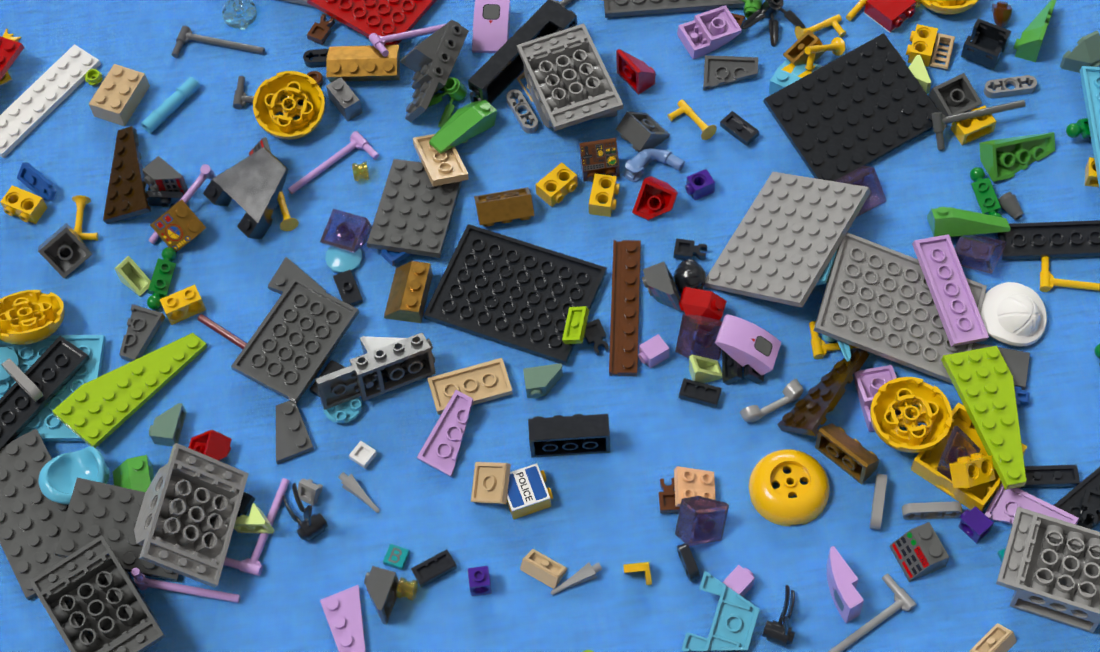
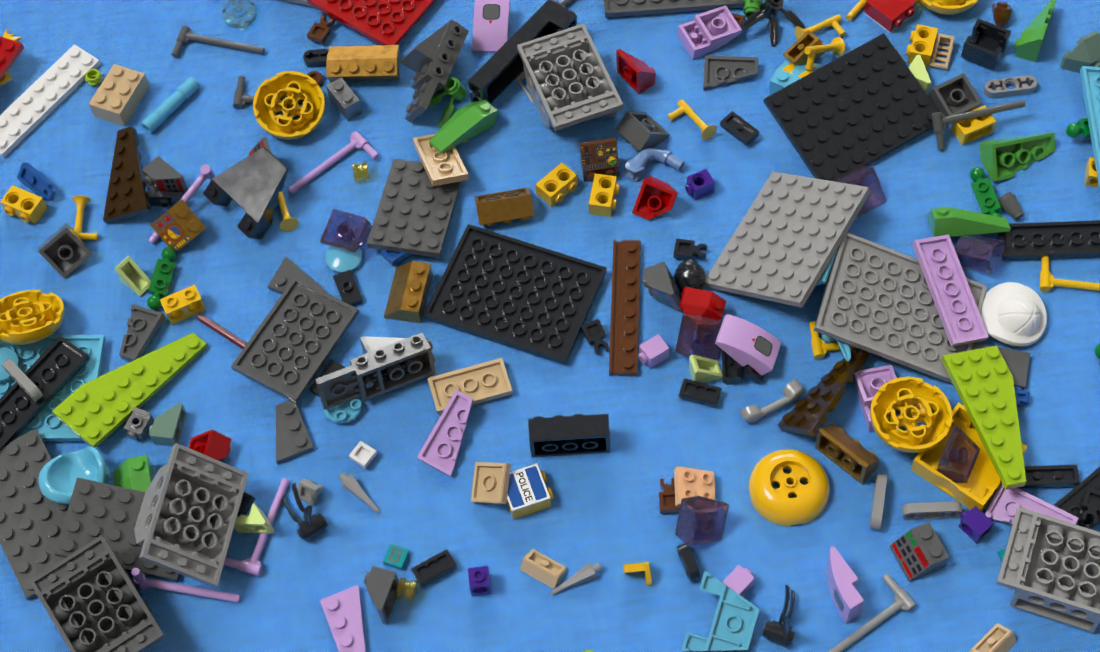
lavender bar [369,24,445,57] -> none
light grey beam [507,89,538,133] -> none
sand green slope [523,363,563,399] -> none
lime plate [562,306,590,344] -> none
yellow brick [949,452,996,488] -> none
none -> flat silver brick [123,407,154,441]

